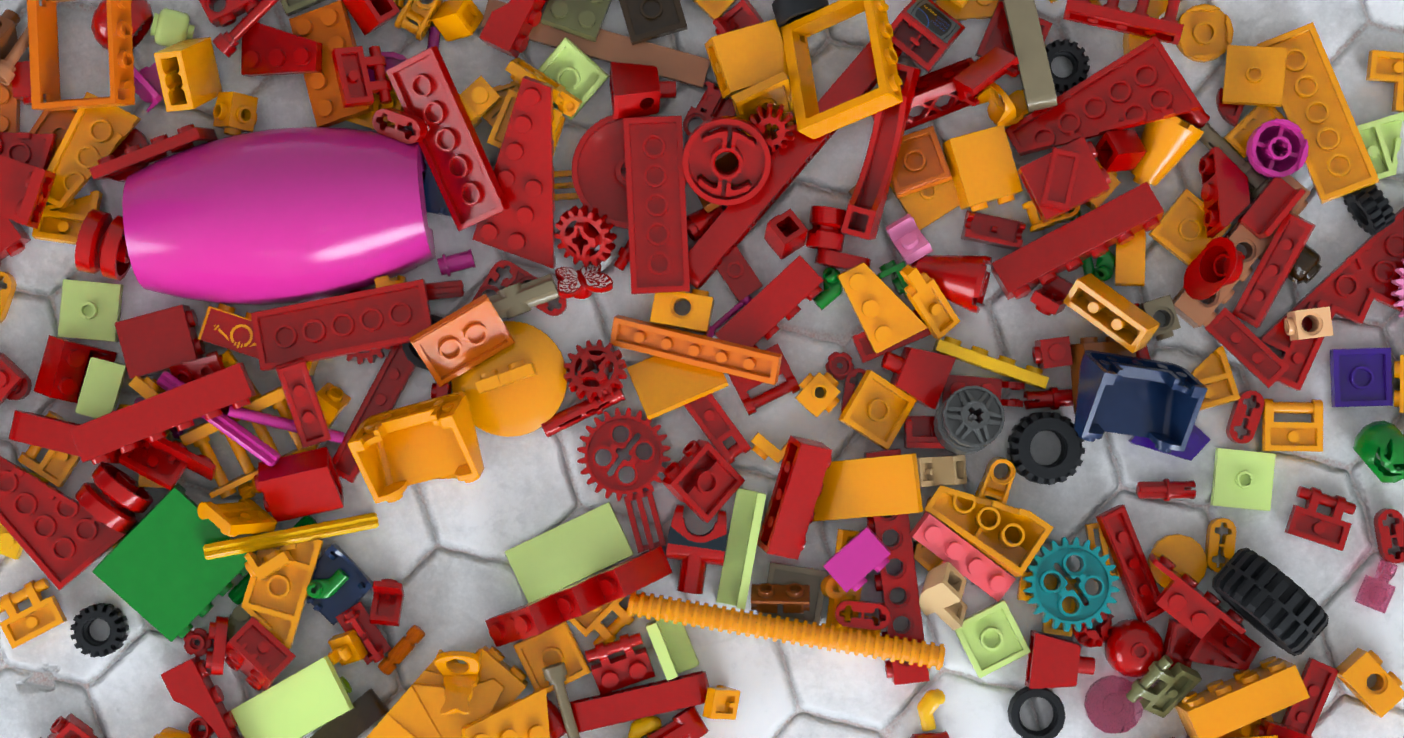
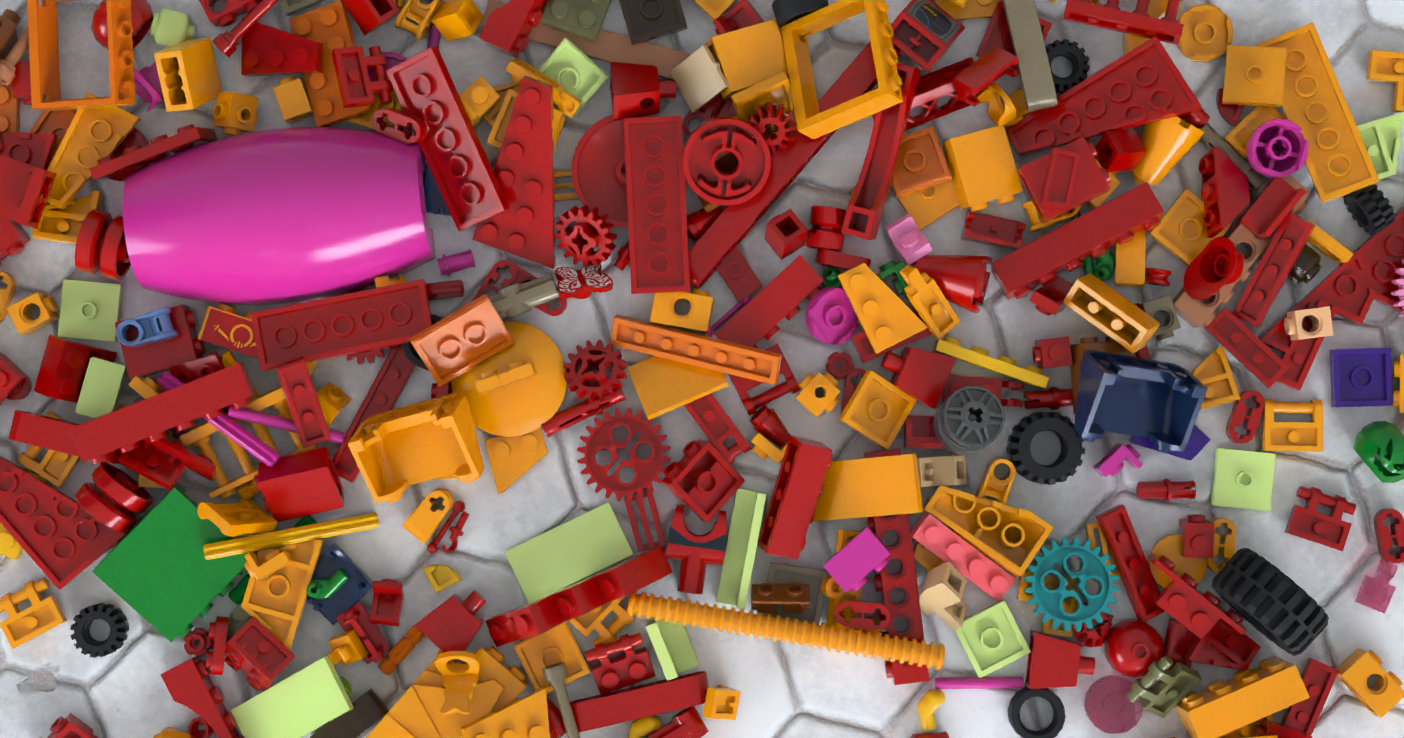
none -> light orange brick [6,292,59,335]
none -> medium blue piece [116,307,178,347]
none -> light orange brick [273,76,314,124]
none -> light orange piece [402,488,454,544]
none -> red torso [415,590,487,663]
none -> yellow tile [423,564,463,594]
none -> red hinge [427,501,465,553]
none -> red hand [442,511,470,553]
none -> light orange wing [484,427,548,494]
none -> tan piece [670,45,730,113]
none -> red cone [750,405,791,448]
none -> dark pink tile [806,287,859,345]
none -> dark pink bar [934,677,1023,689]
none -> dark pink bracket [1093,443,1143,477]
none -> red bush [1145,268,1172,286]
none -> red bracket [1179,514,1215,558]
none -> light orange tile [1305,218,1353,264]

